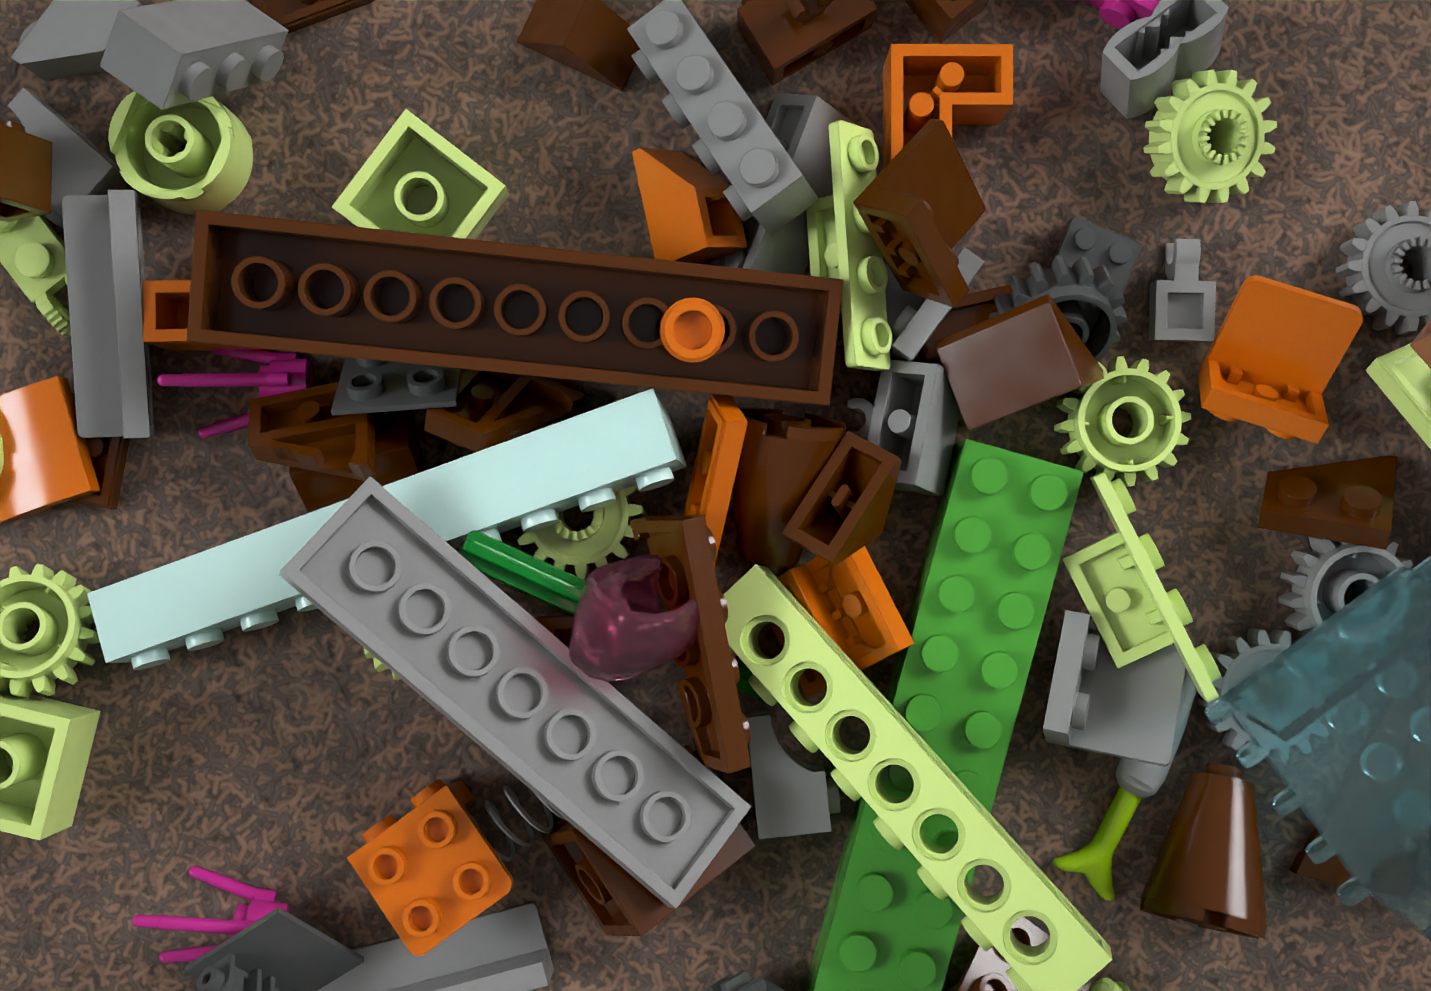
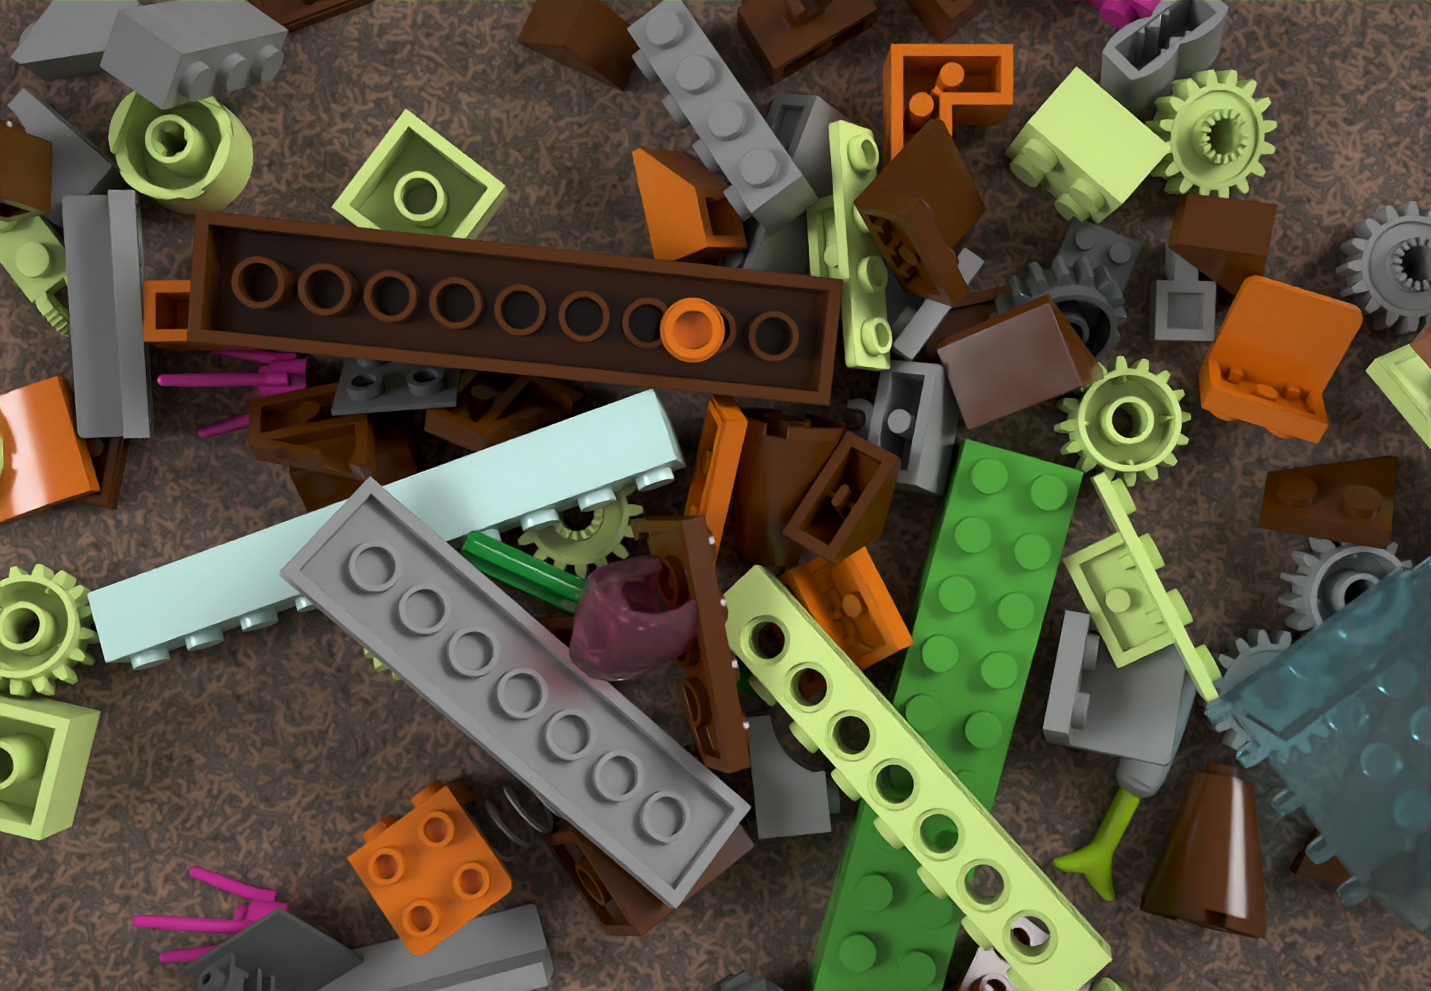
none -> yellowish green brick [1005,66,1171,225]
none -> reddish brown slope [1168,193,1277,297]

